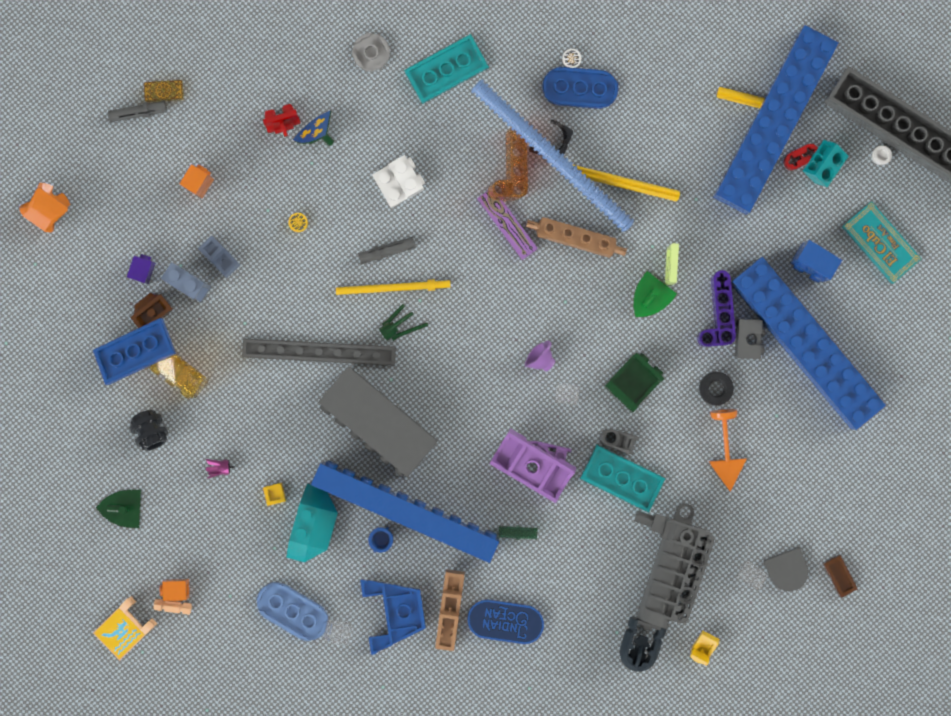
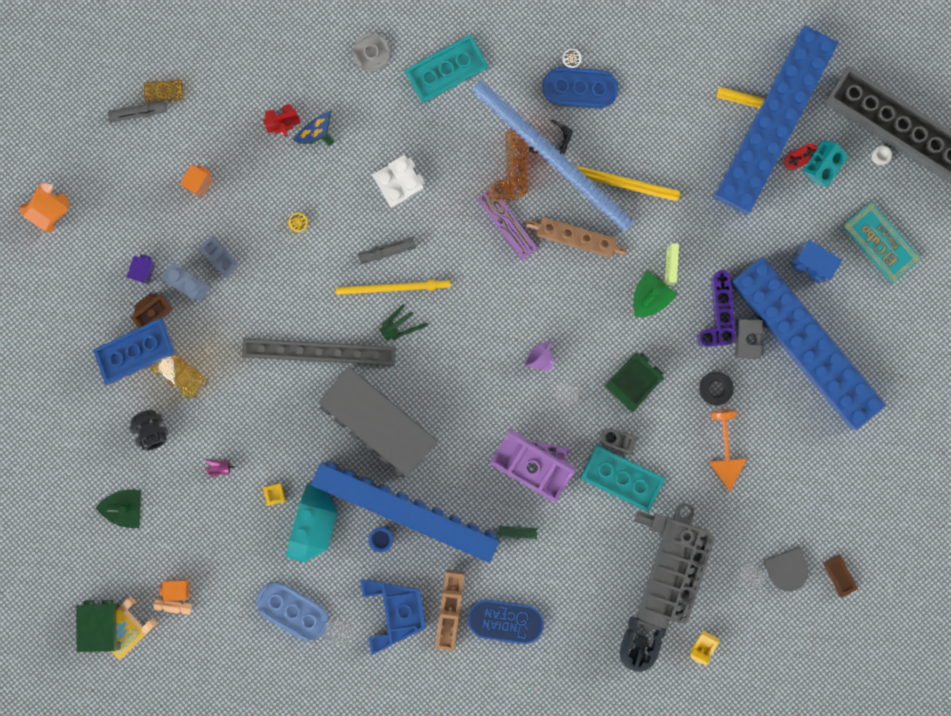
none -> dark green panel [76,600,121,652]

